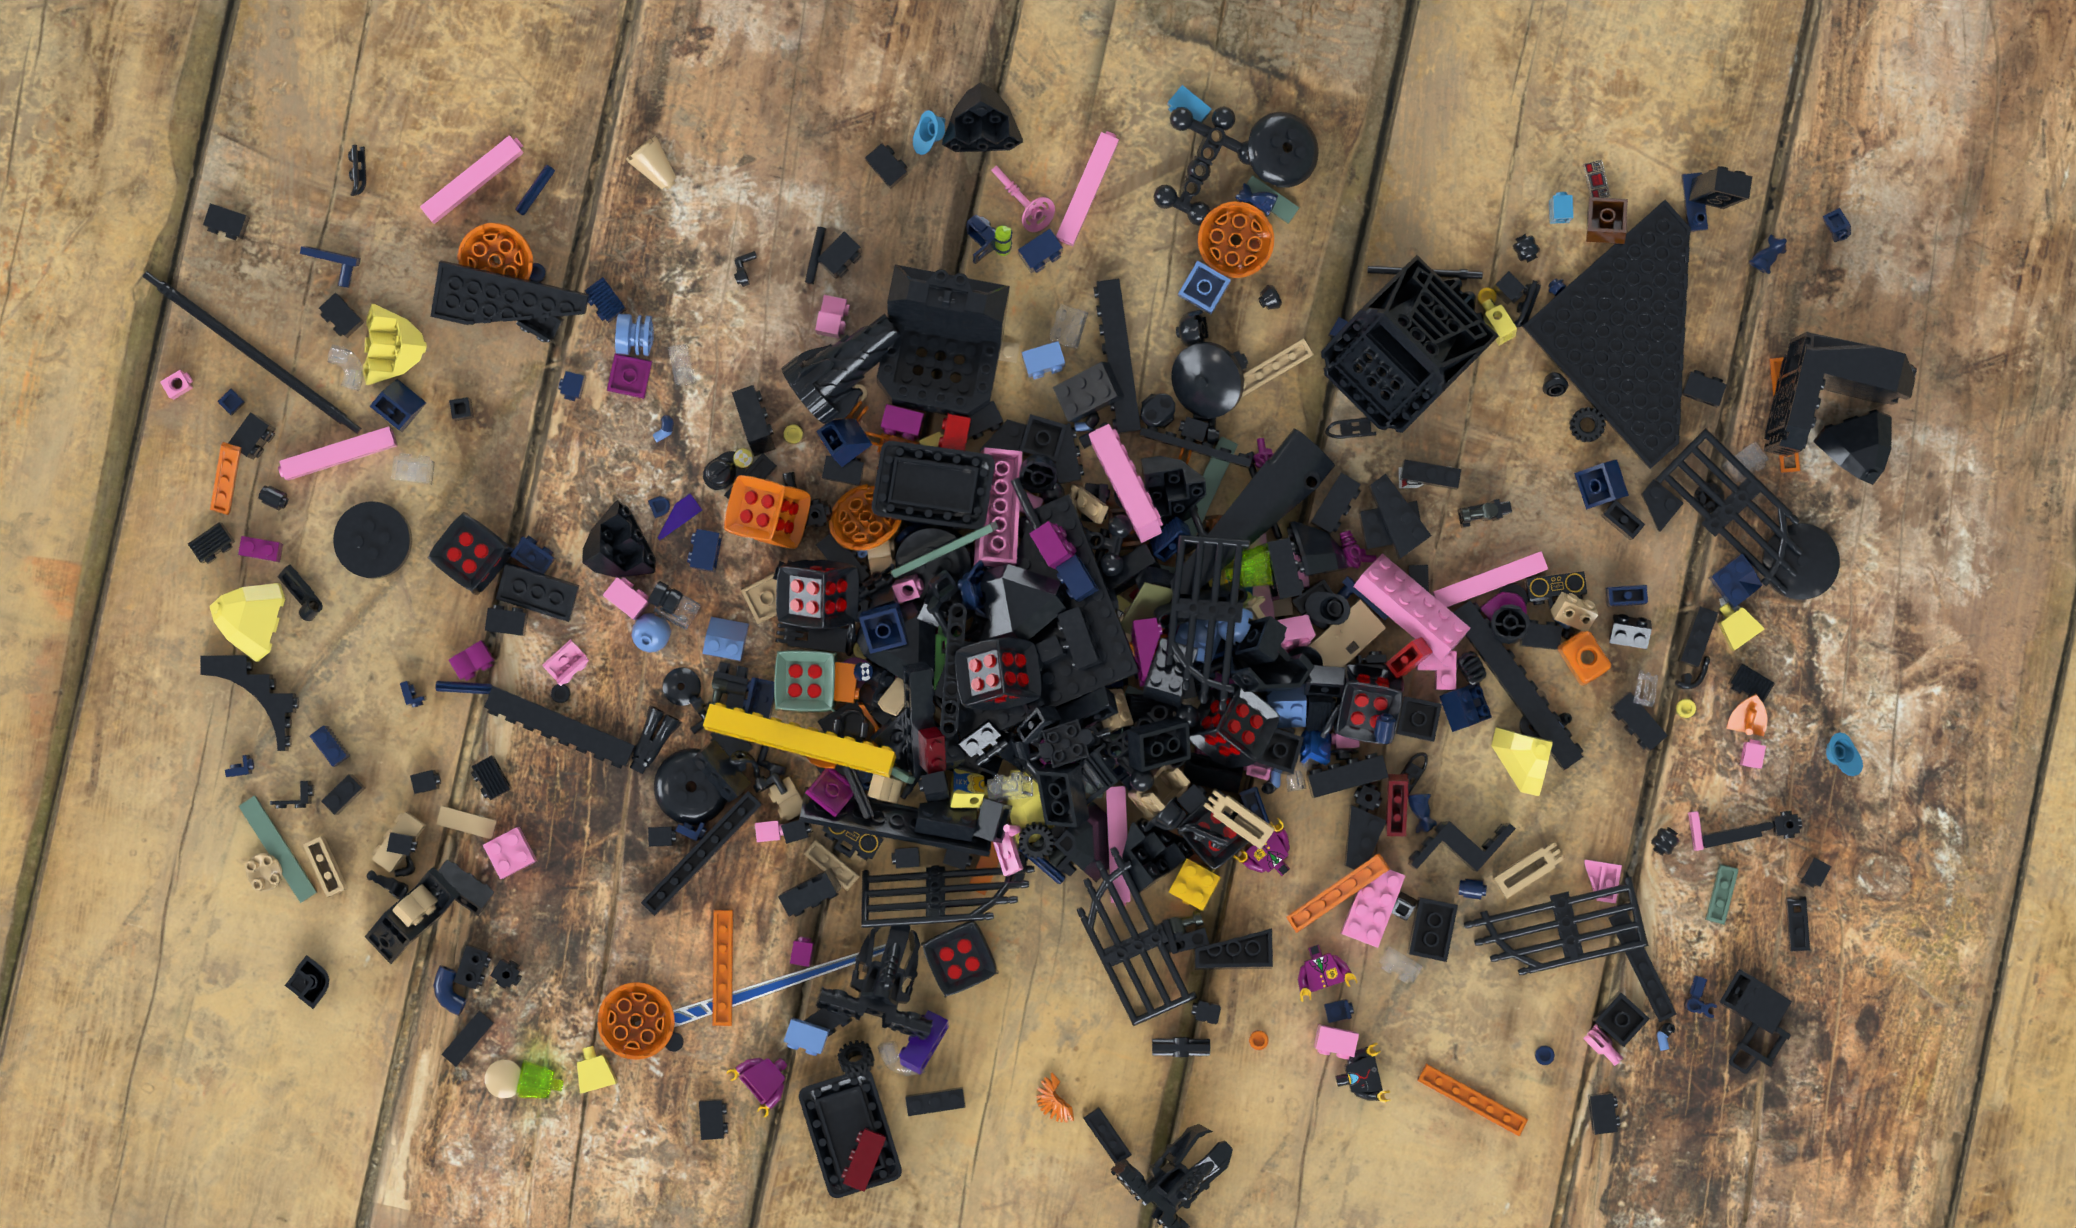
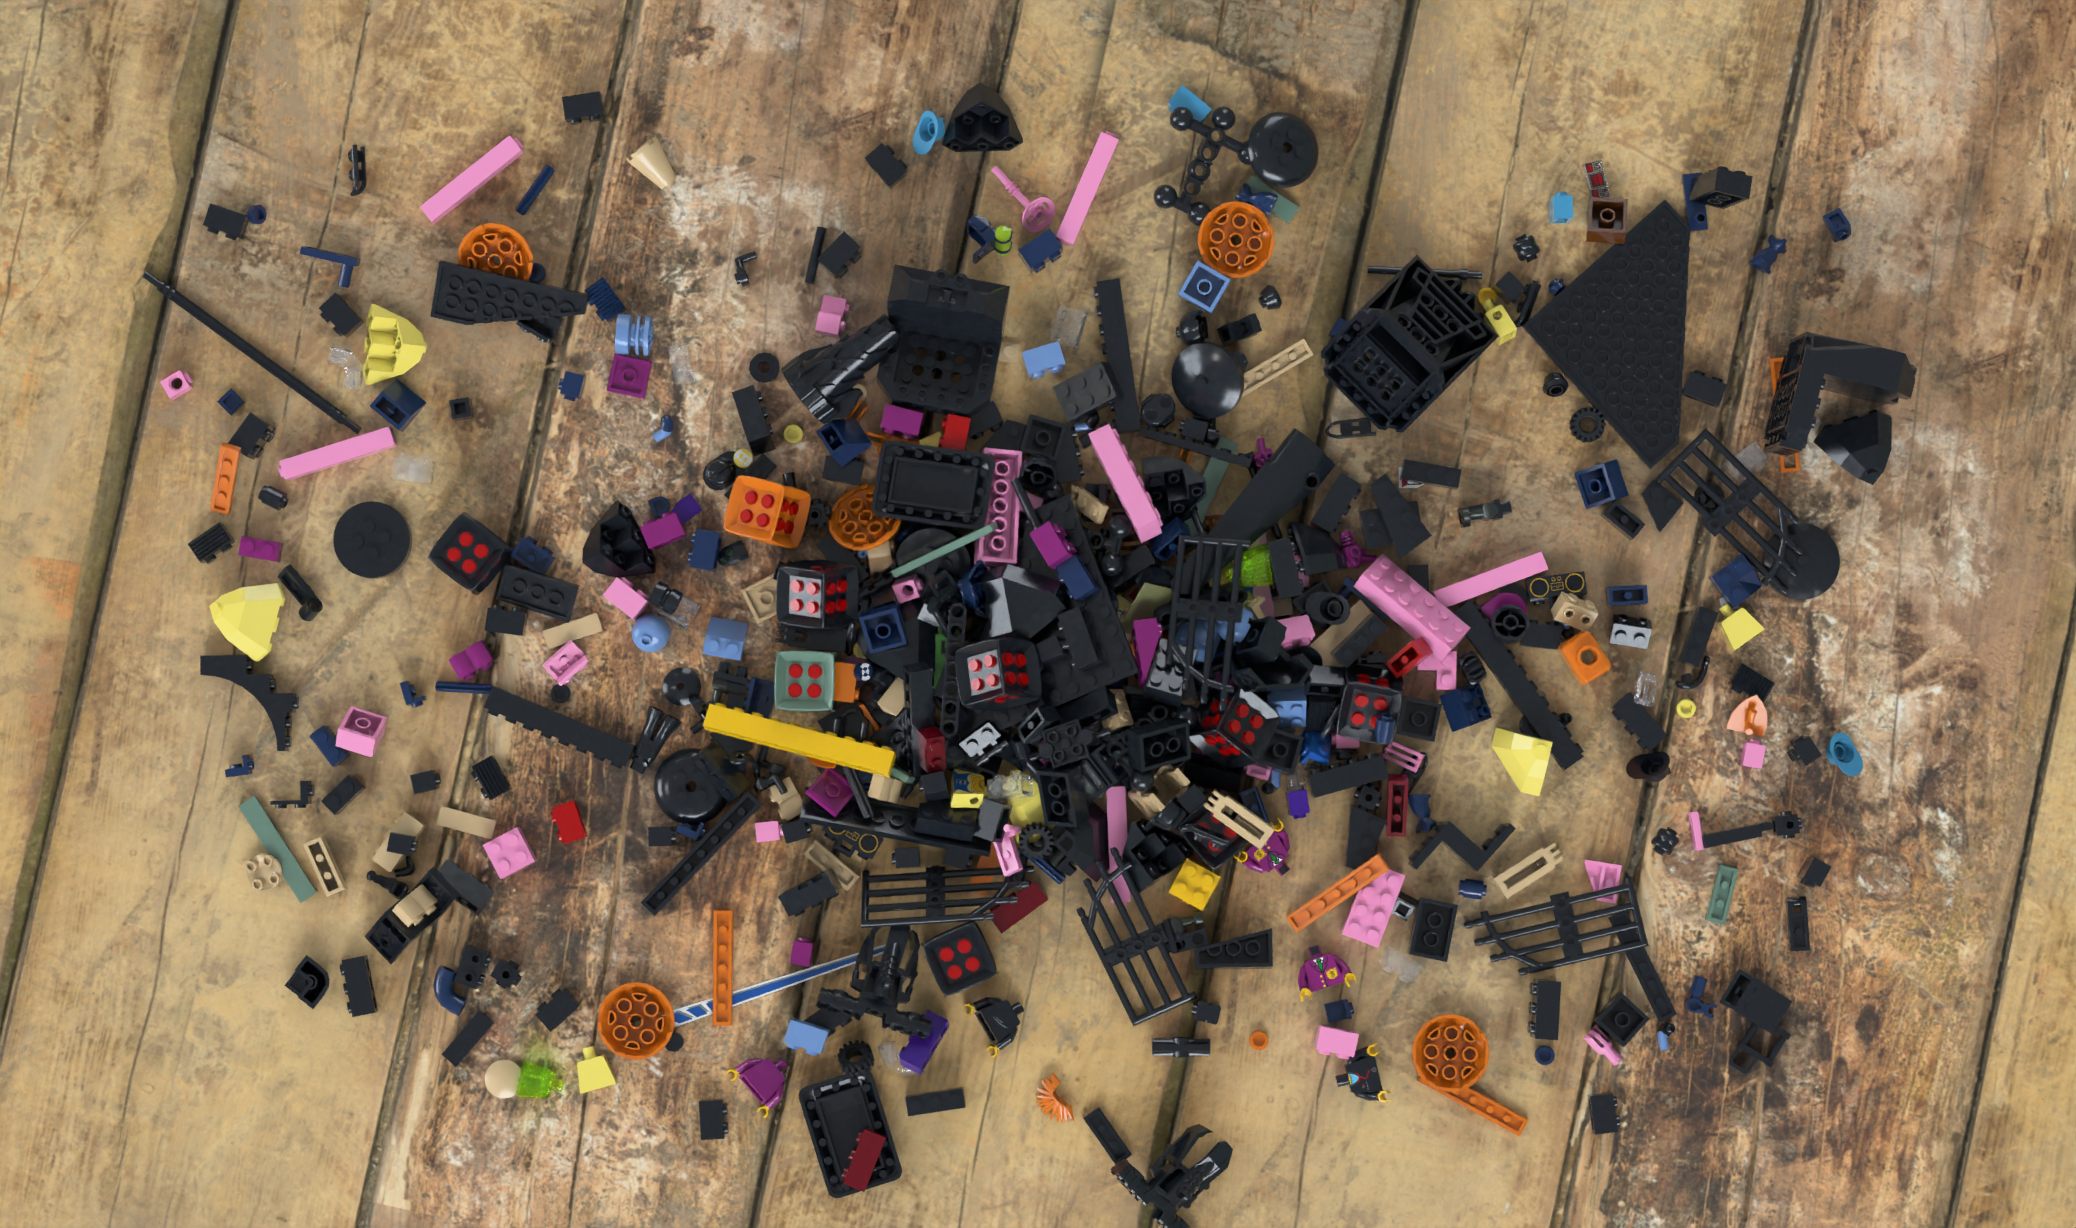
none -> dark blue tile [247,205,267,224]
none -> bright pink brick [335,706,387,757]
none -> black brick [340,955,378,1017]
none -> black brick [535,988,581,1032]
none -> tan tile [542,613,604,649]
none -> red brick [550,800,588,844]
none -> black brick [562,91,605,125]
none -> magenta brick [640,511,687,551]
none -> black rock [717,540,750,567]
none -> black piece [749,352,780,383]
none -> black torso [963,997,1024,1057]
none -> dark red brick [989,880,1048,934]
none -> black brick [1217,313,1262,347]
none -> dark purple brick [1285,790,1310,819]
none -> black brick [1330,613,1388,668]
none -> bright pink tile [1382,741,1424,773]
none -> orange brick [1412,1014,1489,1092]
none -> black brick [1527,979,1561,1040]
none -> black piece [1626,751,1671,782]
none -> black brick [1787,735,1822,766]

